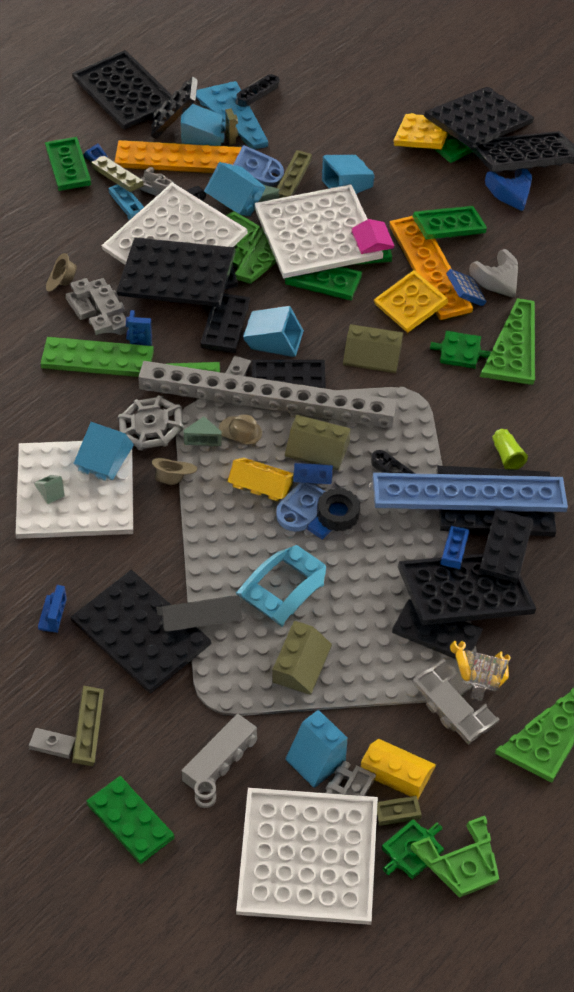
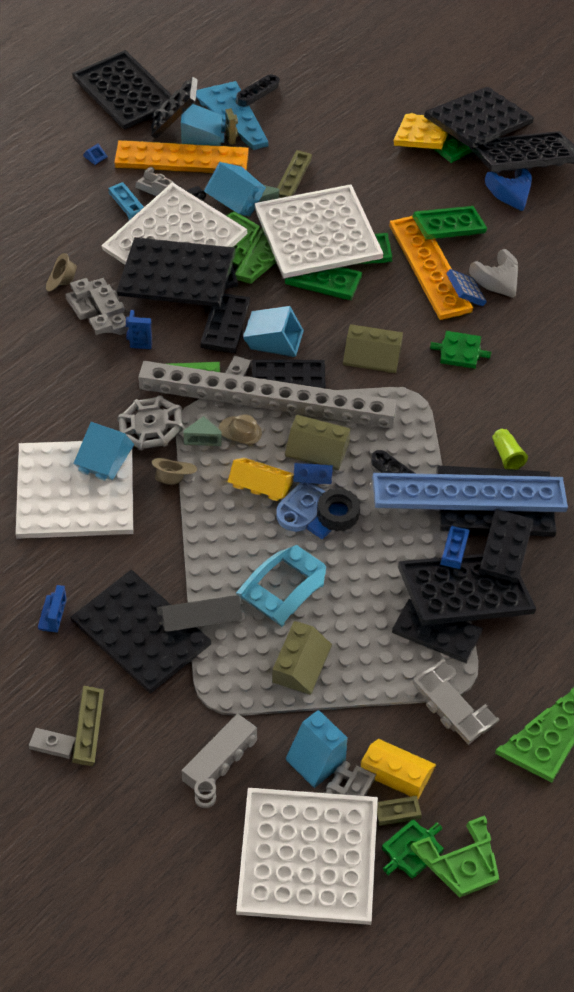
sand green slope [34,475,65,504] -> none
bright green plate [41,337,154,377] -> none
green plate [45,137,91,191] -> none
green plate [86,776,175,864] -> none
olive plate [91,156,144,192] -> none
medium blue tile [233,145,284,187] -> none
dark azure slope [322,155,375,194] -> none
dark pink slope [351,219,394,254] -> none
yellow plate [374,270,448,333] -> none
clear torso [450,641,510,701] -> none
bright green wing [480,298,535,385] -> none

